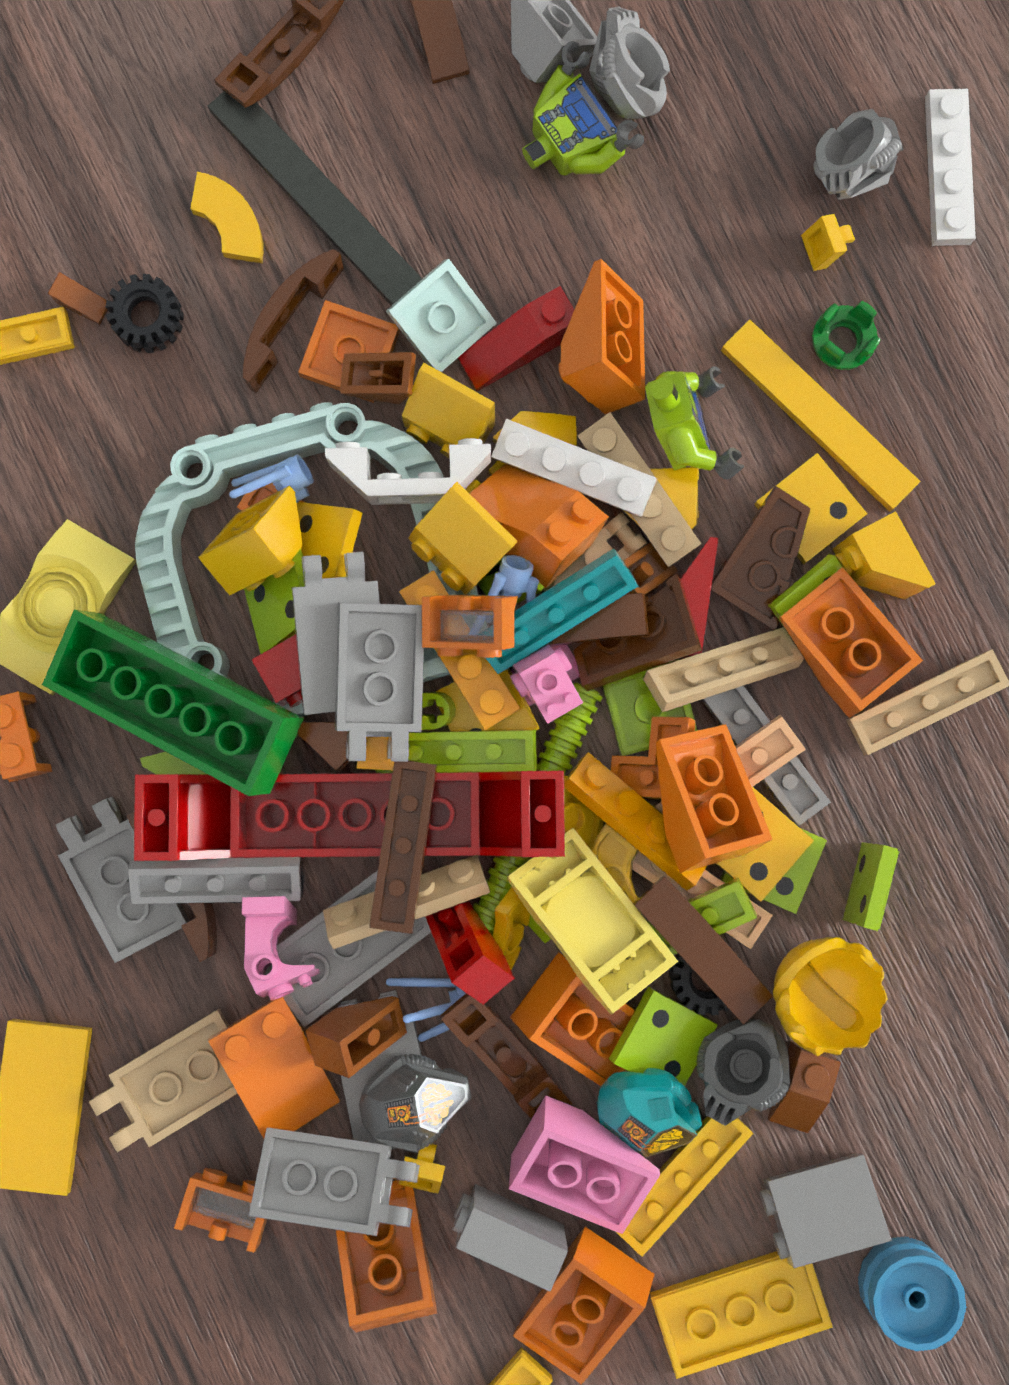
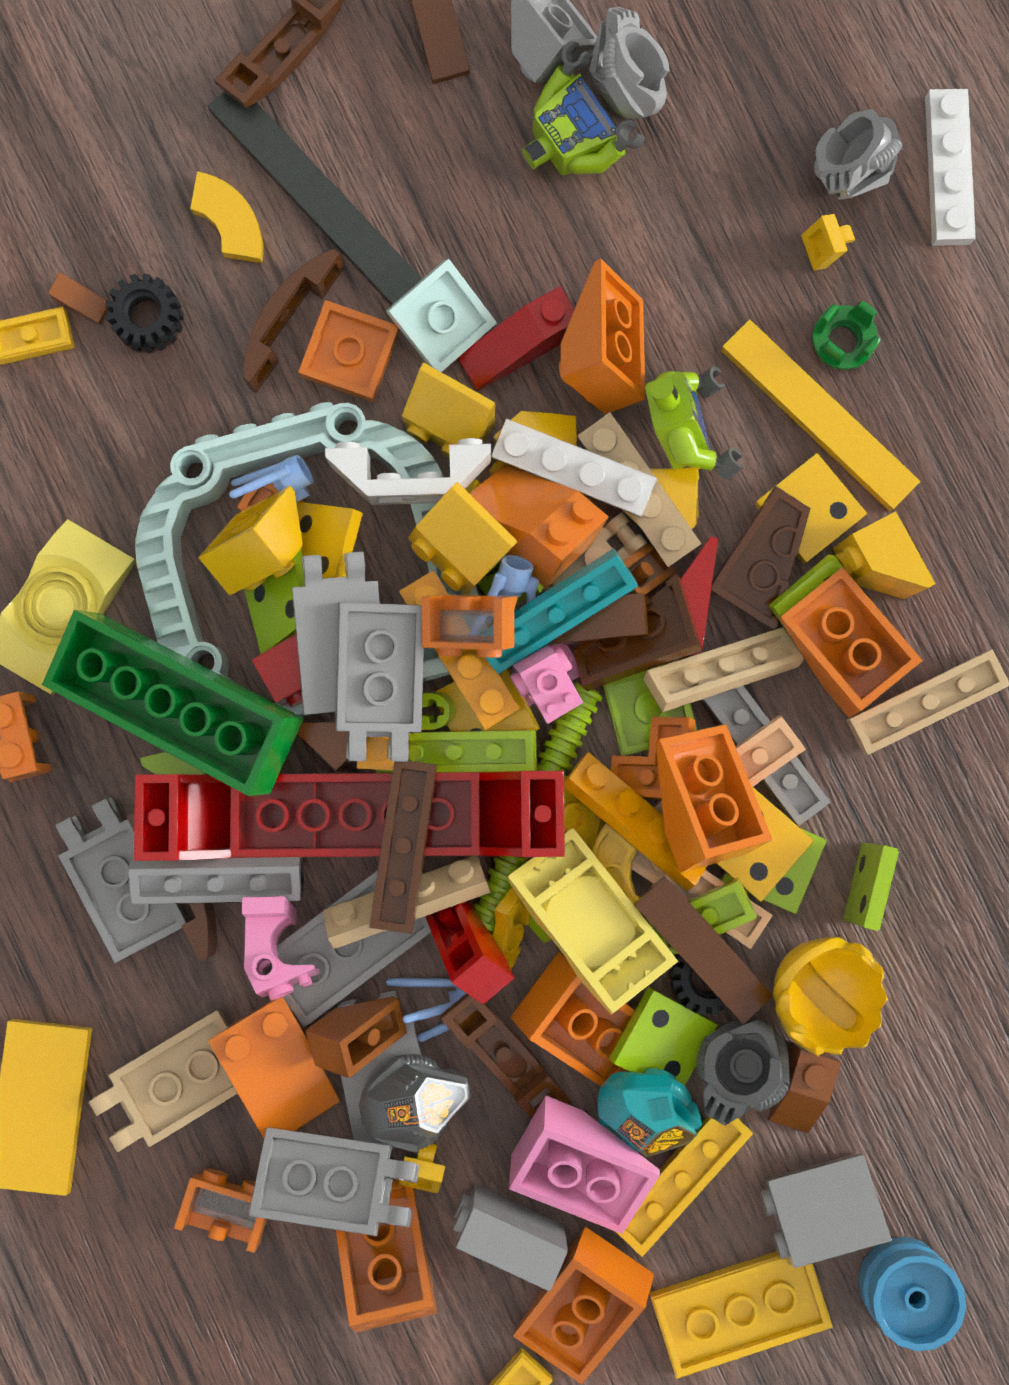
dark orange slope [340,352,416,405] -> none

